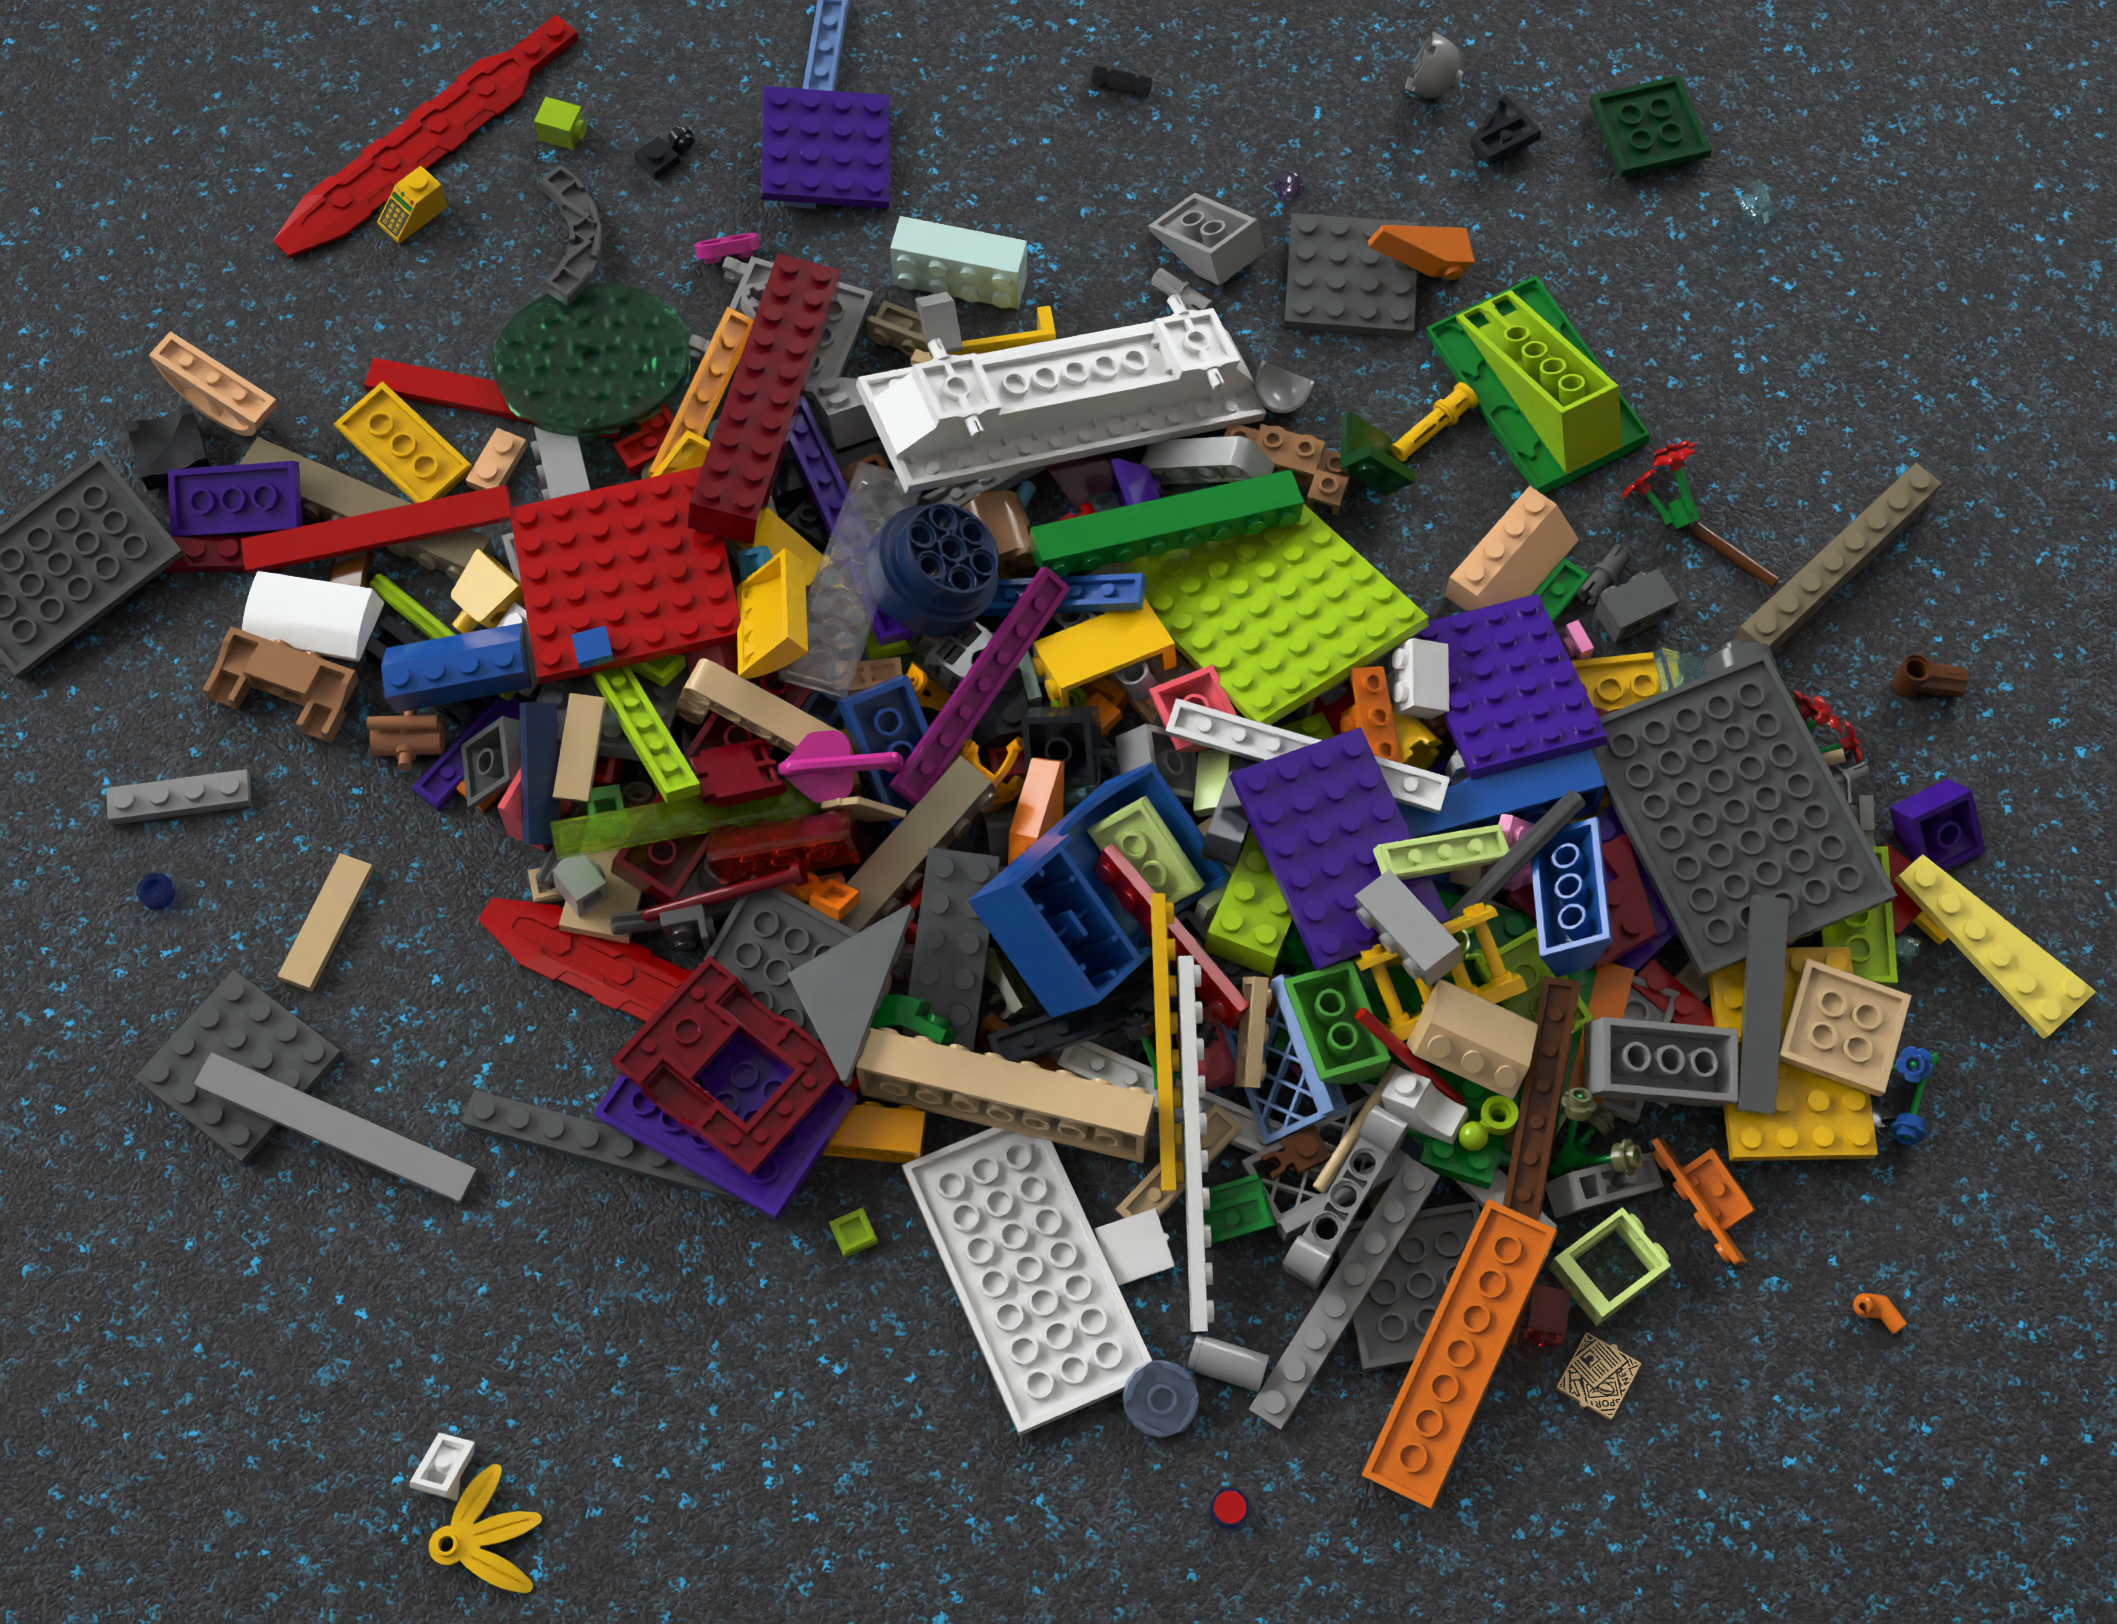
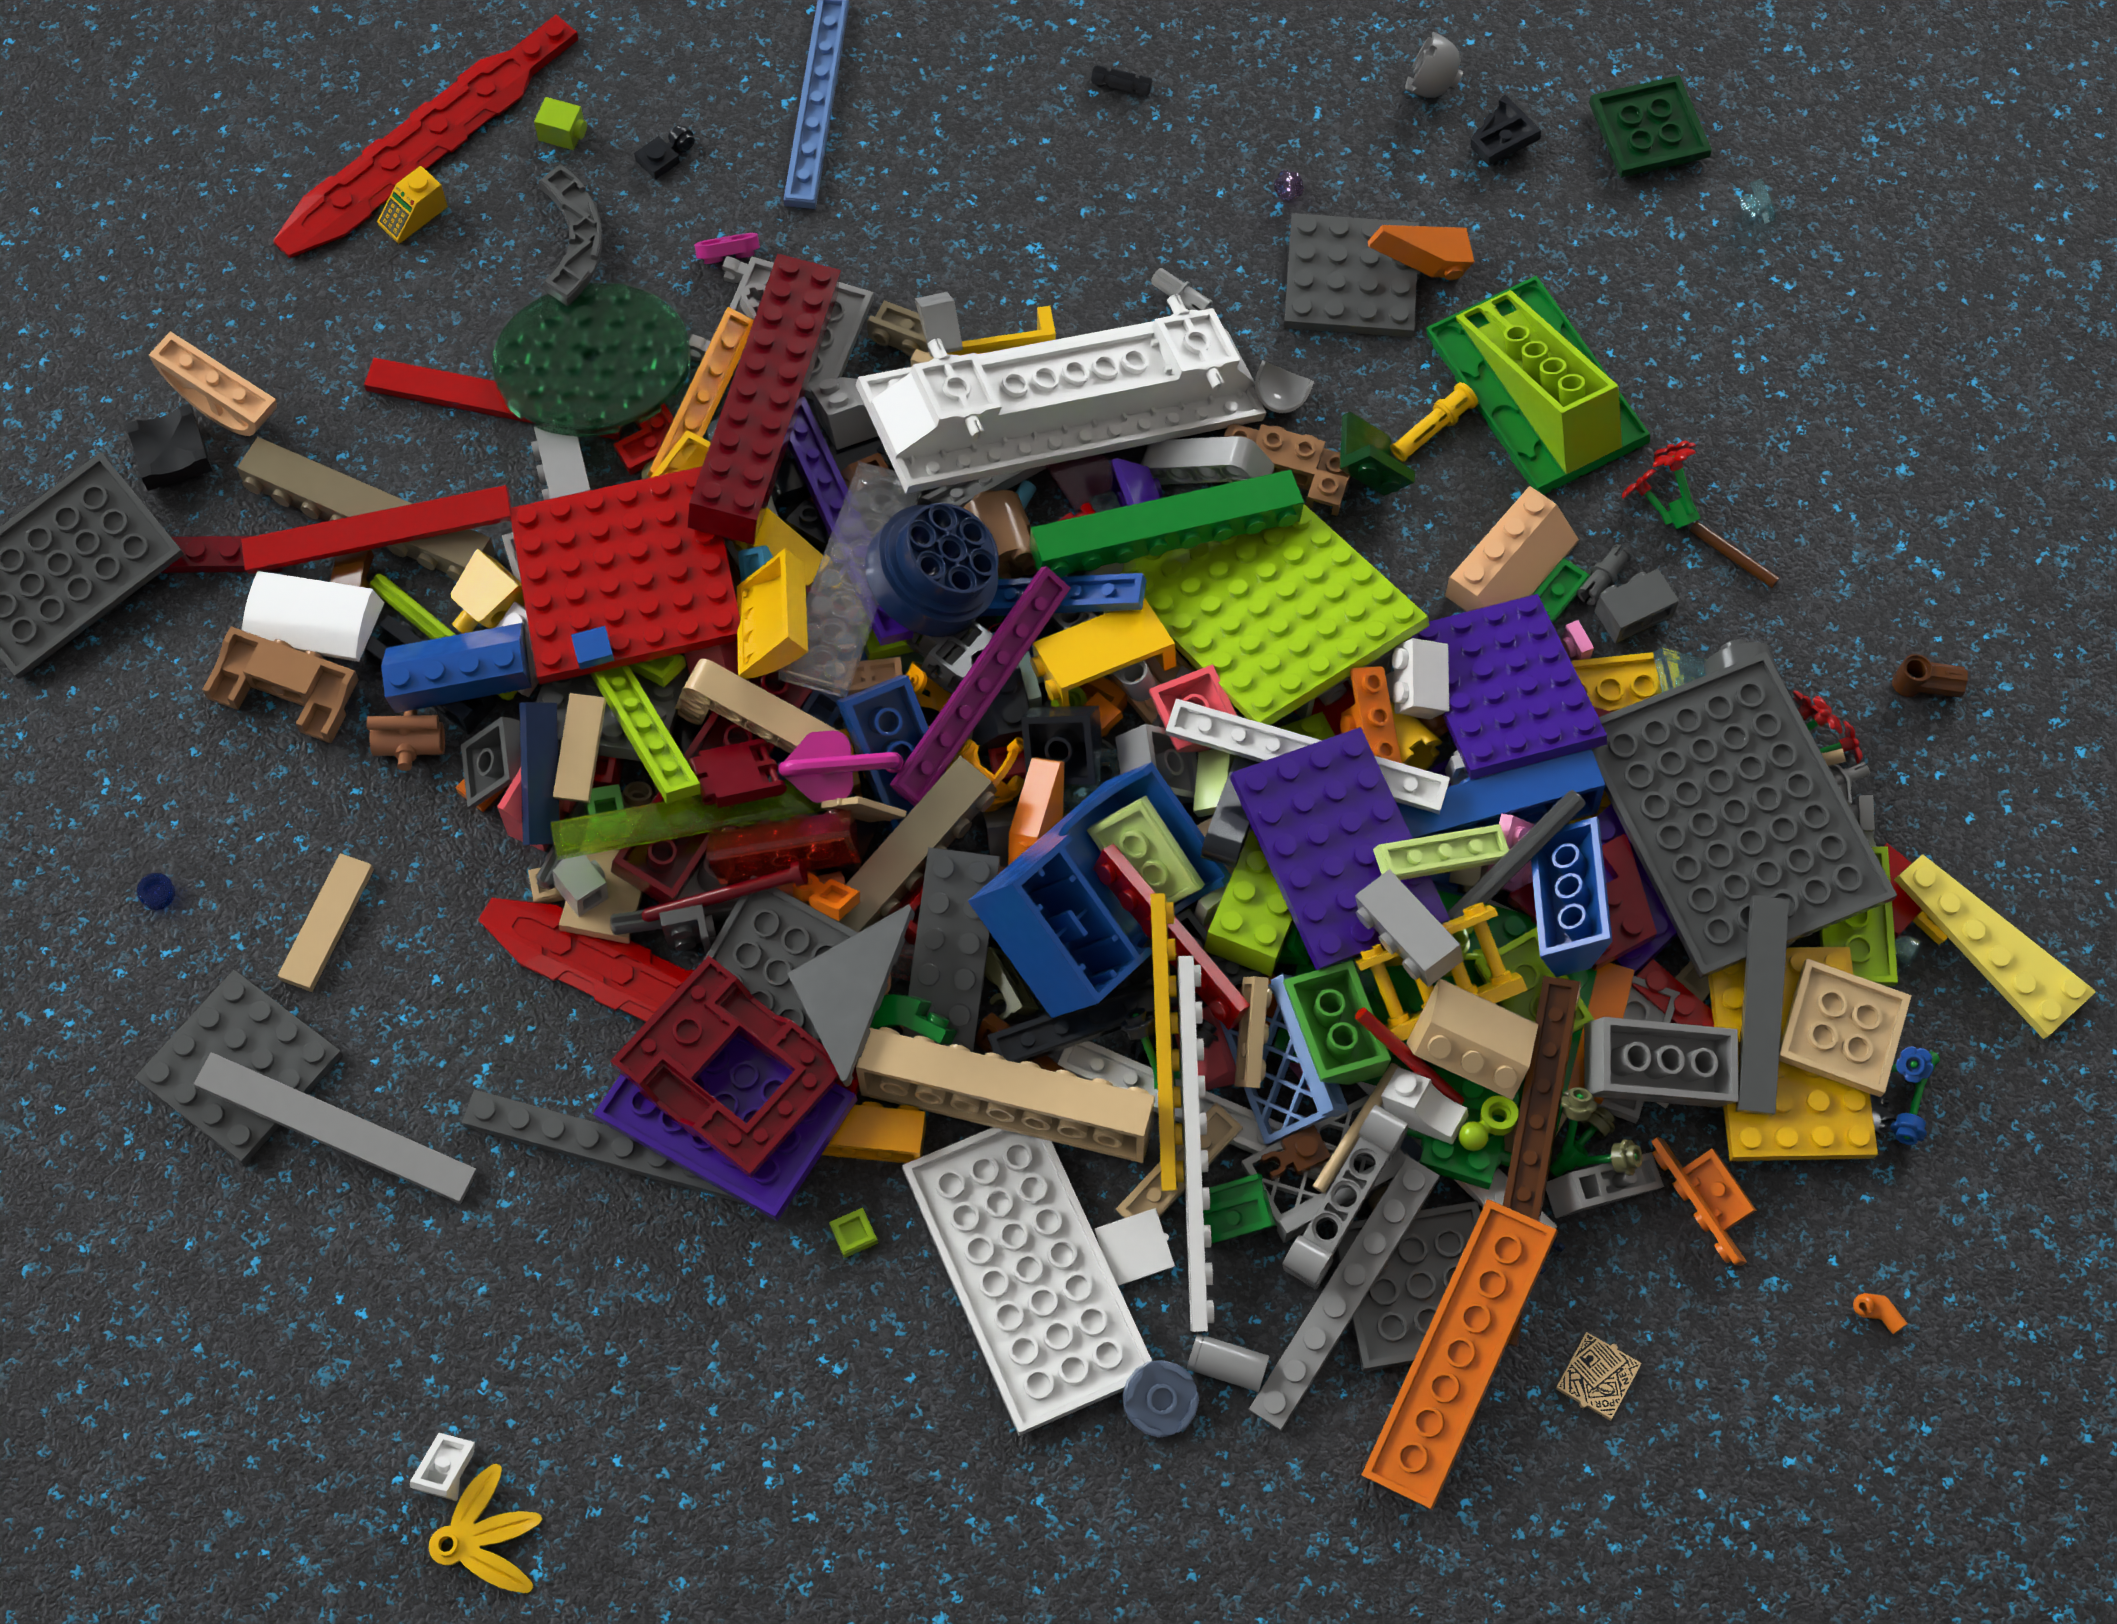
light grey plate [107,769,252,825] -> none
dark purple plate [168,461,302,537] -> none
yellow tile [333,381,473,503] -> none
dark purple tile [411,696,523,812] -> none
light nougat plate [465,428,528,491] -> none
dark purple plate [761,86,890,209] -> none
light aqua brick [890,216,1027,309] -> none
light grey slope [1148,193,1266,285] -> none
red tile [1210,1488,1249,1529] -> none
clear red brick [1523,1284,1571,1347] -> none
yellowish green window [1549,1207,1671,1327] -> none
dark tan brick [1735,463,1942,653] -> none
dark purple slope [1889,779,1986,871] -> none

